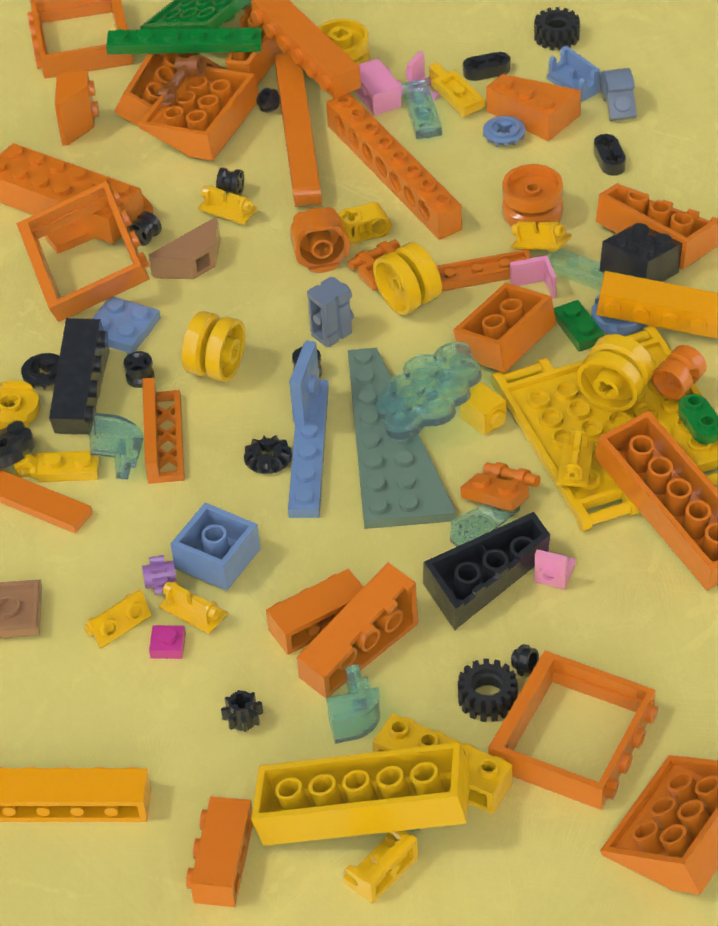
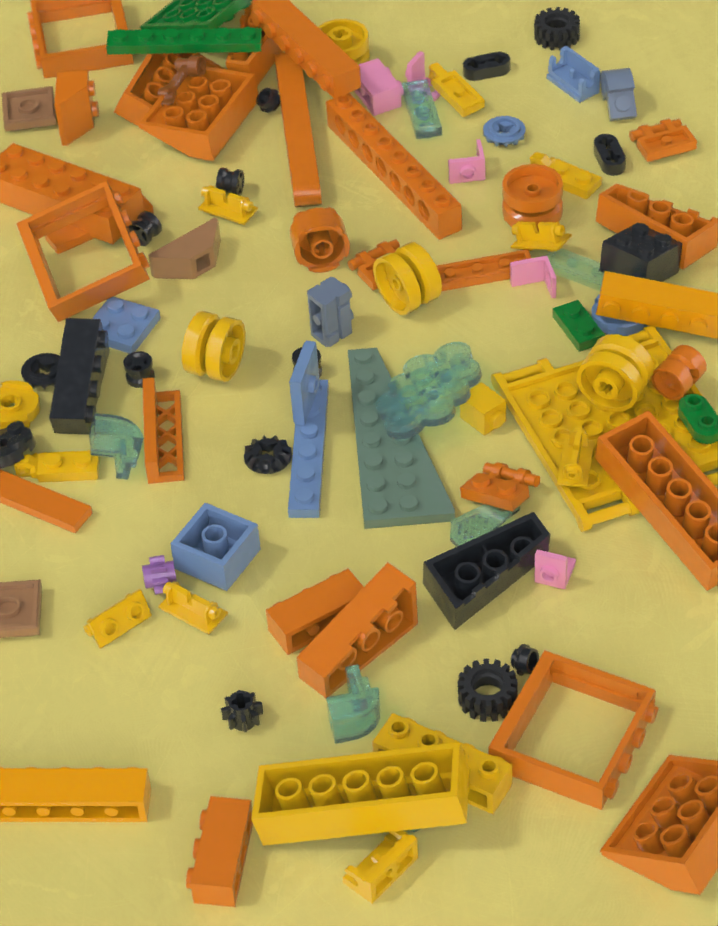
dark pink plate [149,625,186,659] -> none
yellow piece [338,202,392,245] -> none
orange brick [453,282,557,373] -> none
orange wedge [486,74,581,141] -> none
none -> medium nougat plate [2,86,57,132]
none -> bright pink bracket [448,139,485,184]
none -> yellow hinge [530,152,602,200]
none -> orange plate [629,119,697,162]

